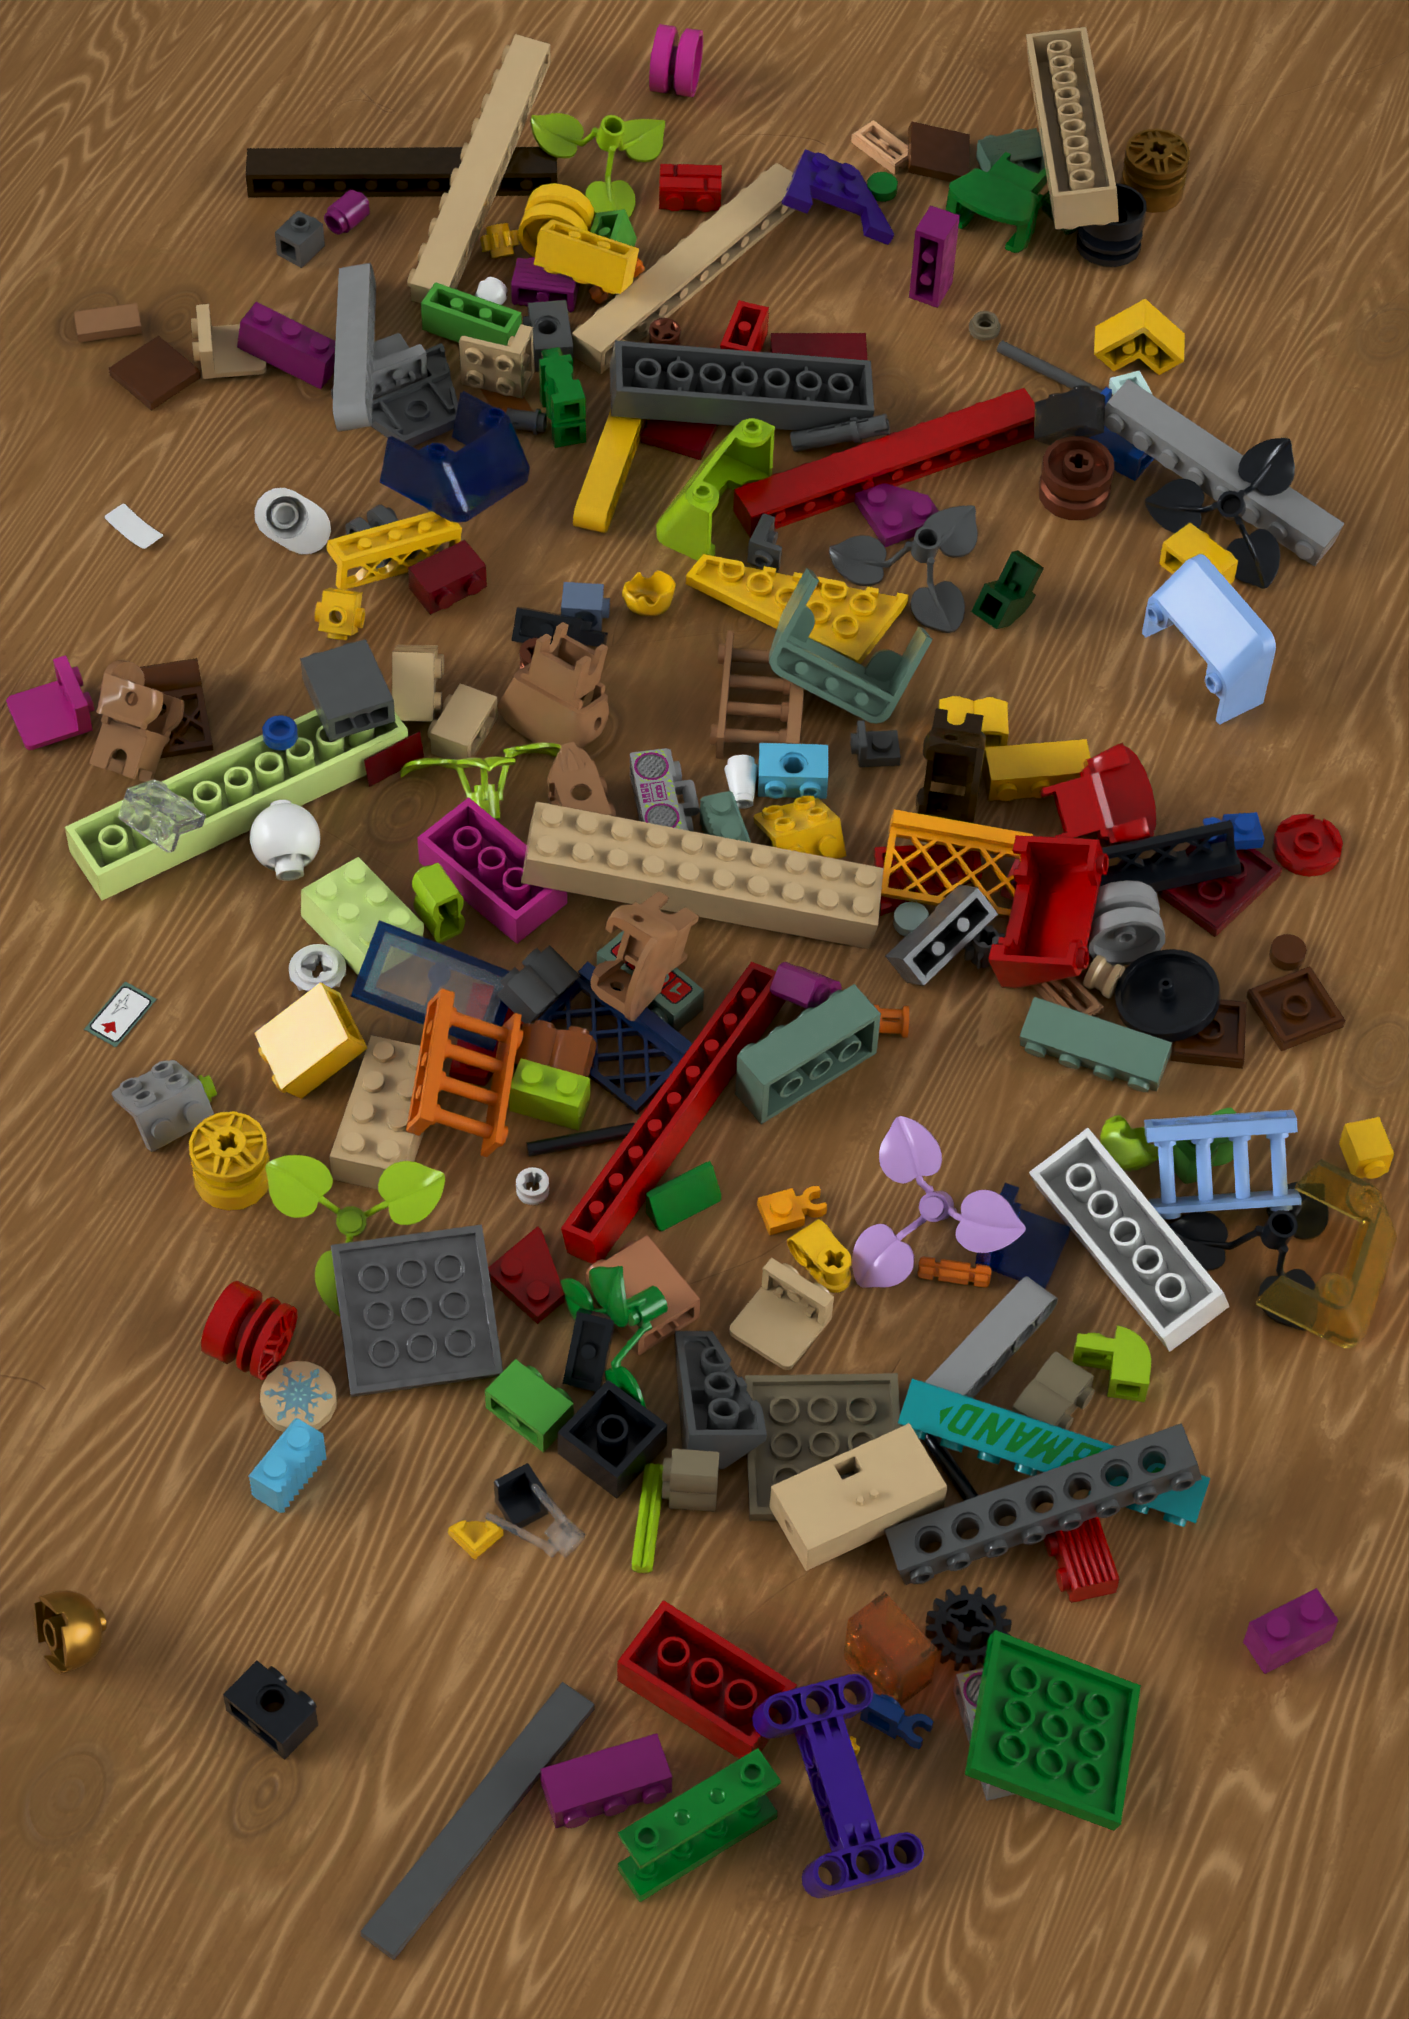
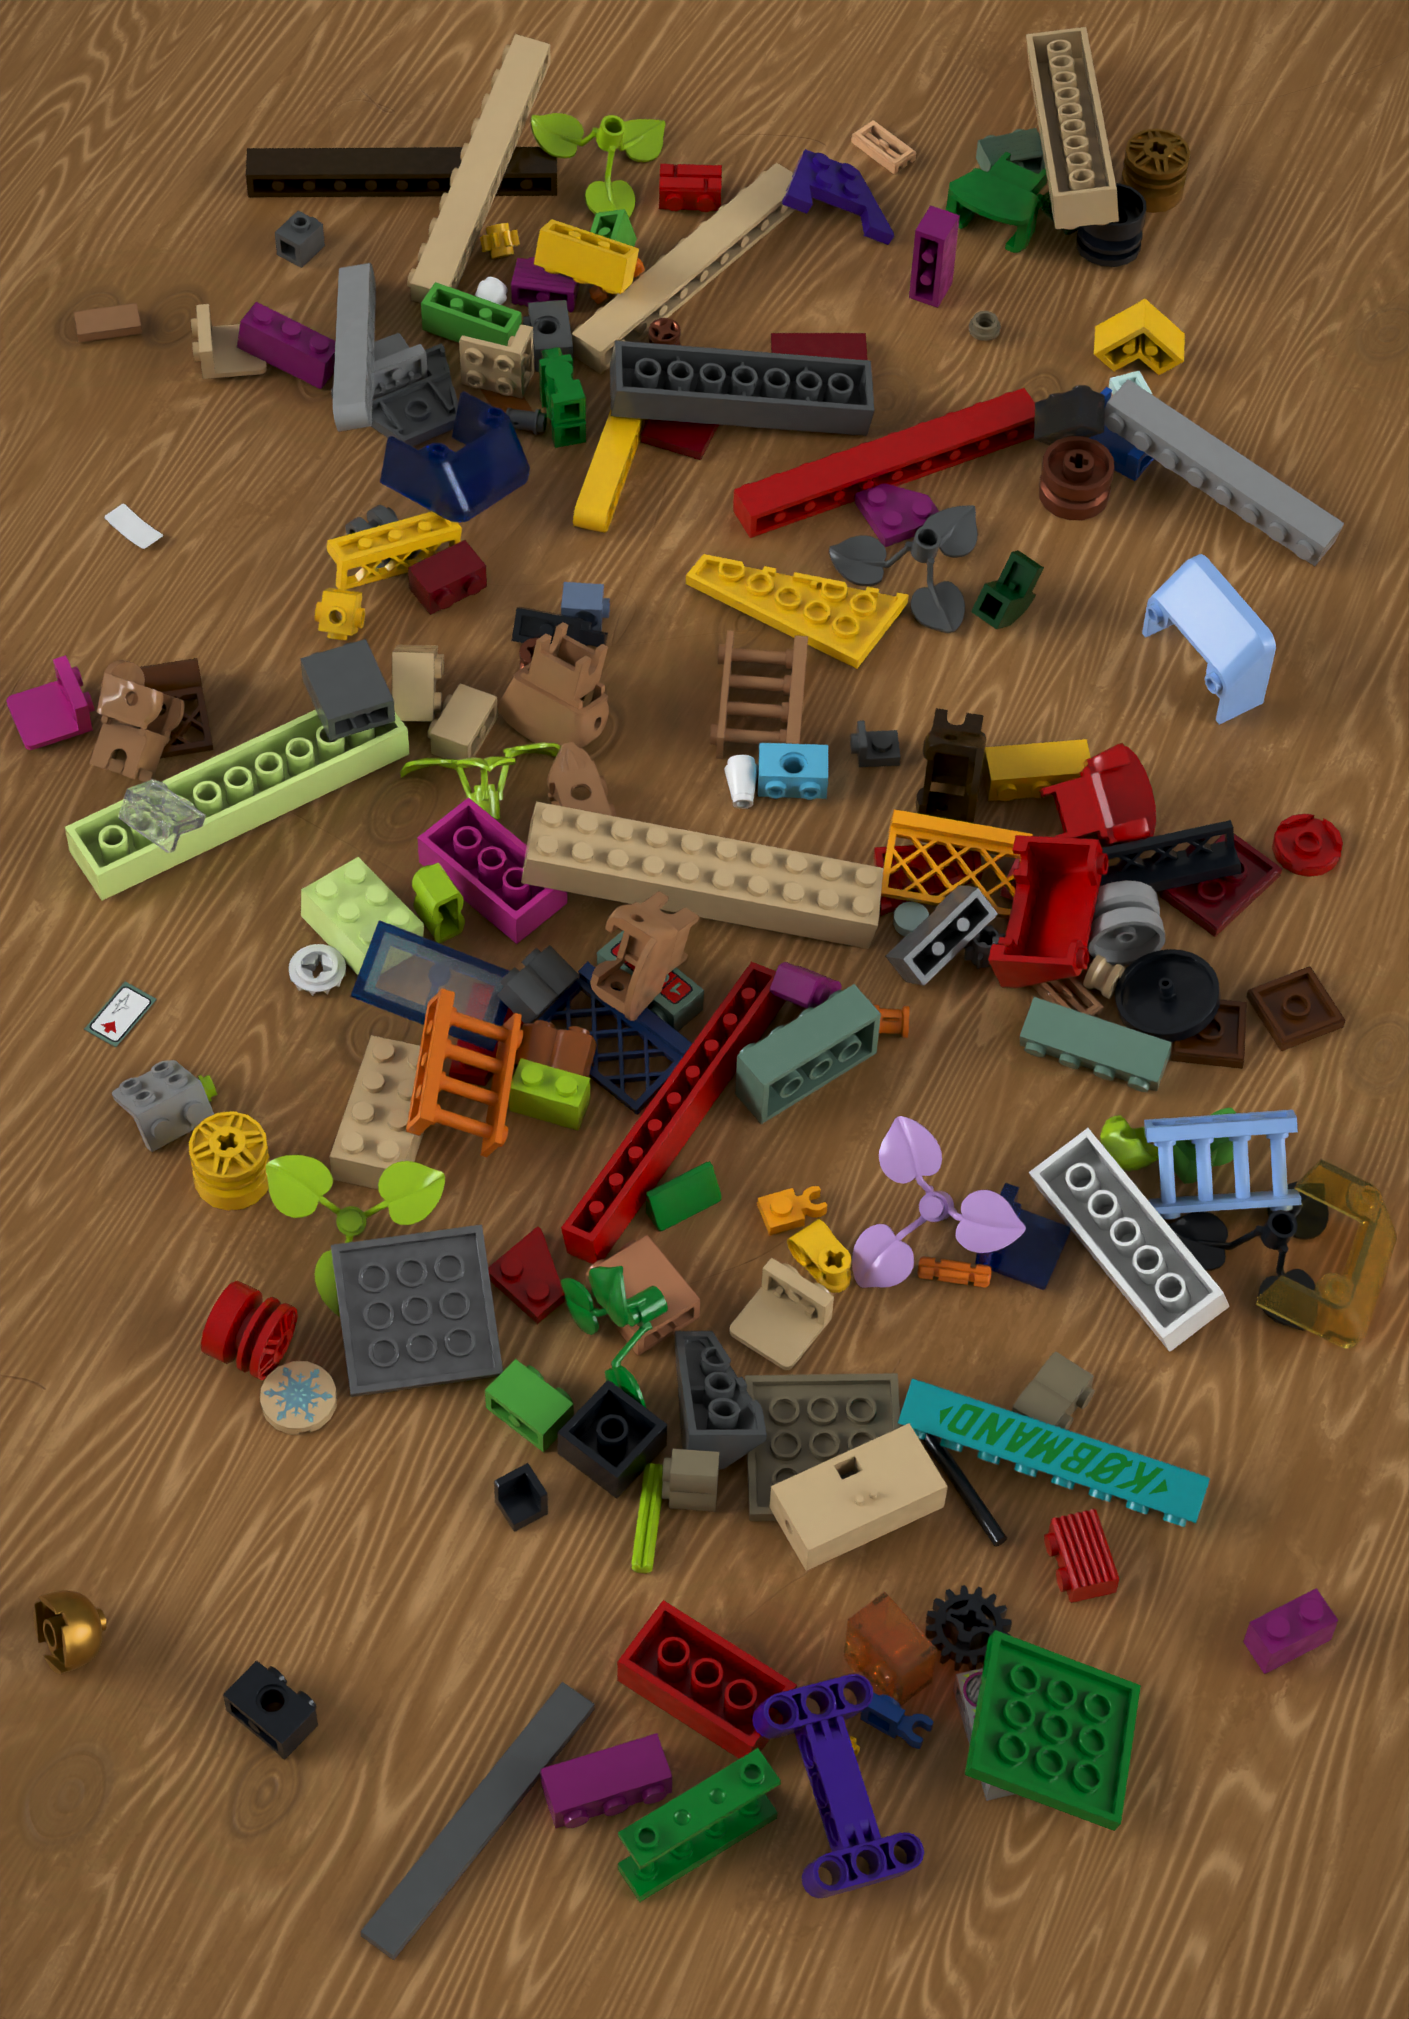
reddish brown tile [109,336,201,411] -> none
medium azure brick [248,1418,327,1513] -> none
white brick [250,800,321,881] -> none
white piece [254,488,331,554] -> none
brick [254,982,368,1099] -> none
blue tile [262,715,298,750] -> none
magenta brick [324,190,370,235] -> none
dark red sticker [364,731,425,787] -> none
yellow tile [448,1520,504,1560] -> none
clear plant [485,1484,586,1558] -> none
white bush [516,1167,549,1205] -> none
yellow wheel [518,183,594,257] -> none
black bar [526,1122,635,1157] -> none
black plate [562,1308,615,1392] -> none
yellow hair [622,570,676,616] -> none
light grey piece [630,748,700,832] -> none
dark pink wheel [649,24,704,98] -> none
lime windscreen [656,418,775,561] -> none
sand green brick [699,791,751,843] -> none
red brick [720,300,769,352] -> none
dark grey bracket [747,513,782,572] -> none
yellow bracket [754,795,847,859] -> none
sand green windscreen [769,568,933,724] -> none
dark grey pin [790,414,890,453] -> none
green tile [867,172,898,202] -> none
dark grey brick [884,1423,1202,1585] -> none
reddish brown tile [908,121,970,182] -> none
light grey beam [925,1276,1058,1398] -> none
yellow brick [938,696,1009,747] -> none
dark grey bar [997,340,1113,398] -> none
lime brick [1072,1326,1151,1402] -> none
black plant [1145,438,1295,589] -> none
yellow brick [1159,522,1238,584] -> none
blue plate [1203,812,1265,850] -> none
reddish brown tile [1269,934,1307,970] -> none
yellow brick [1339,1117,1394,1180] -> none

